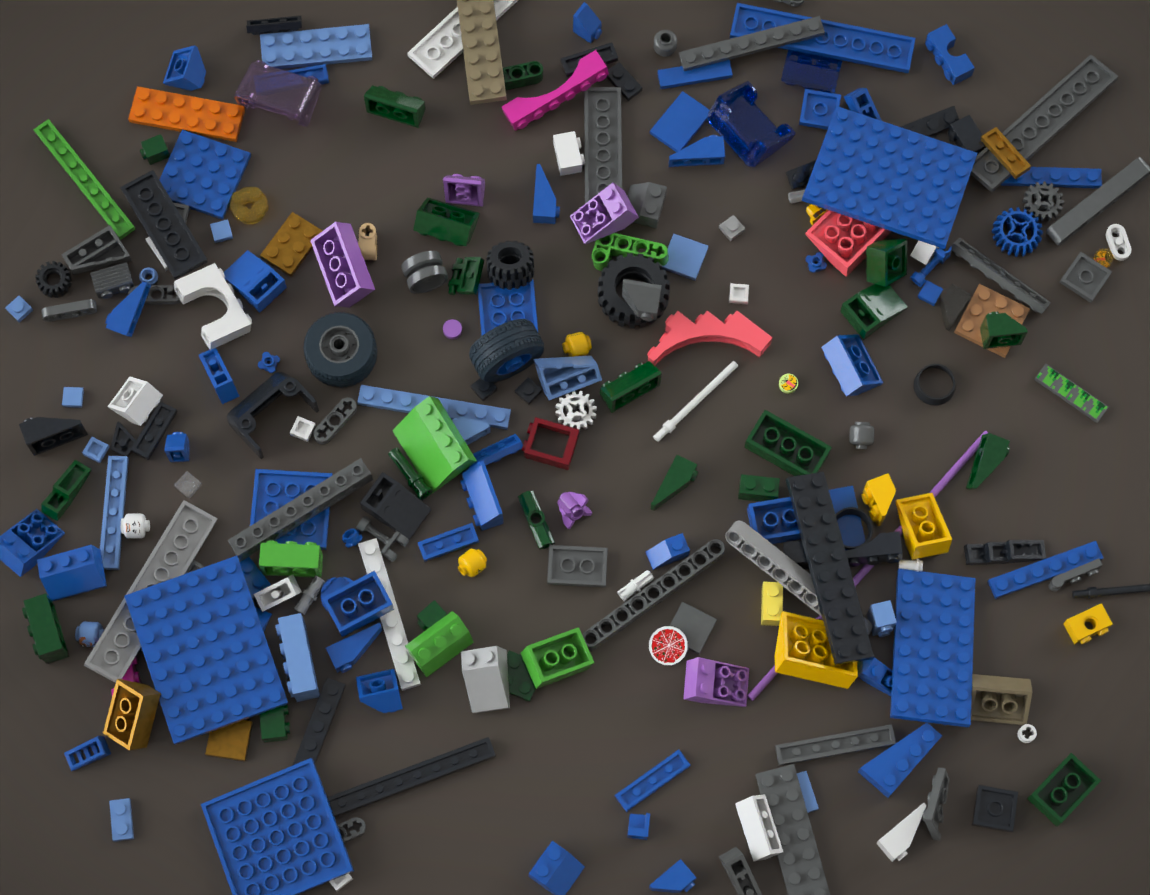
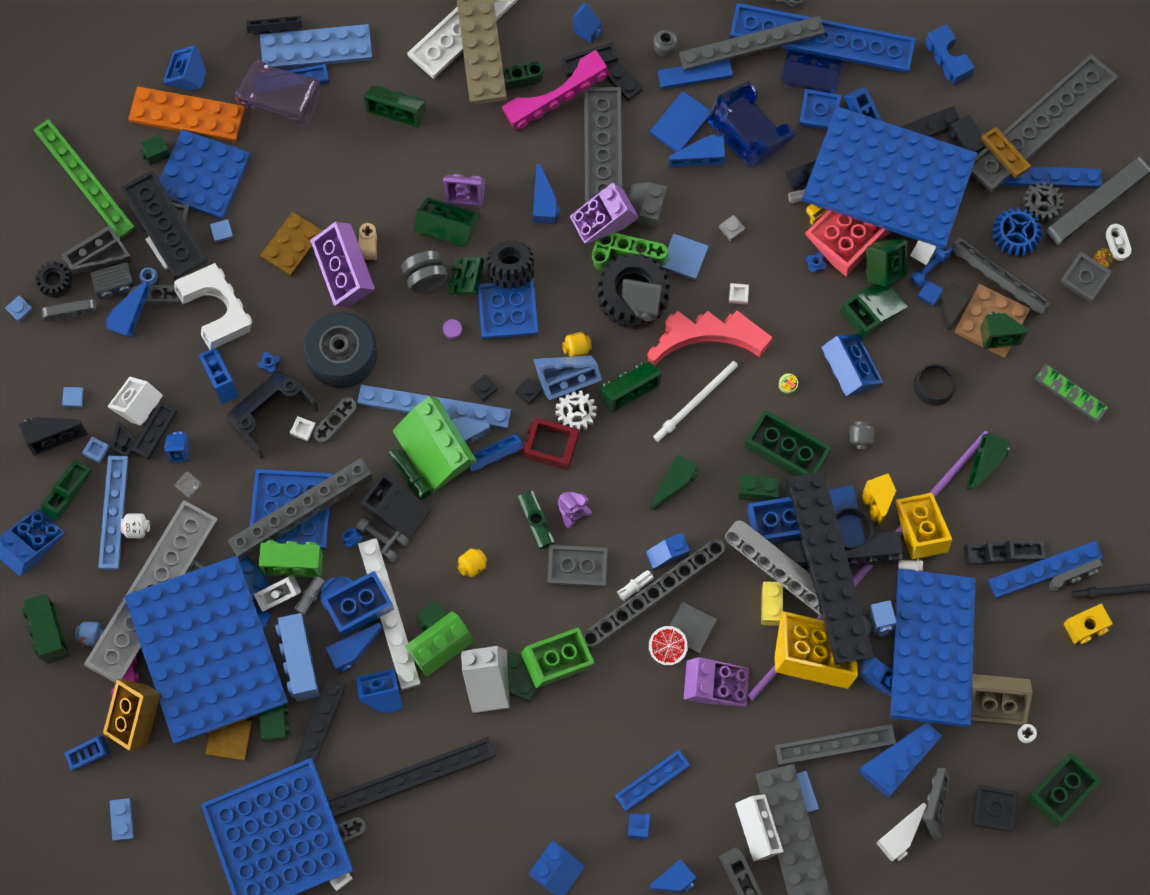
blue slope [37,545,107,601] -> none
blue slope [224,250,287,313] -> none
clear yellow plate [230,187,268,224] -> none
blue plate [418,523,479,562] -> none
slope [460,460,503,531] -> none
black wheel [469,319,544,383] -> none
white brick [553,131,585,176] -> none

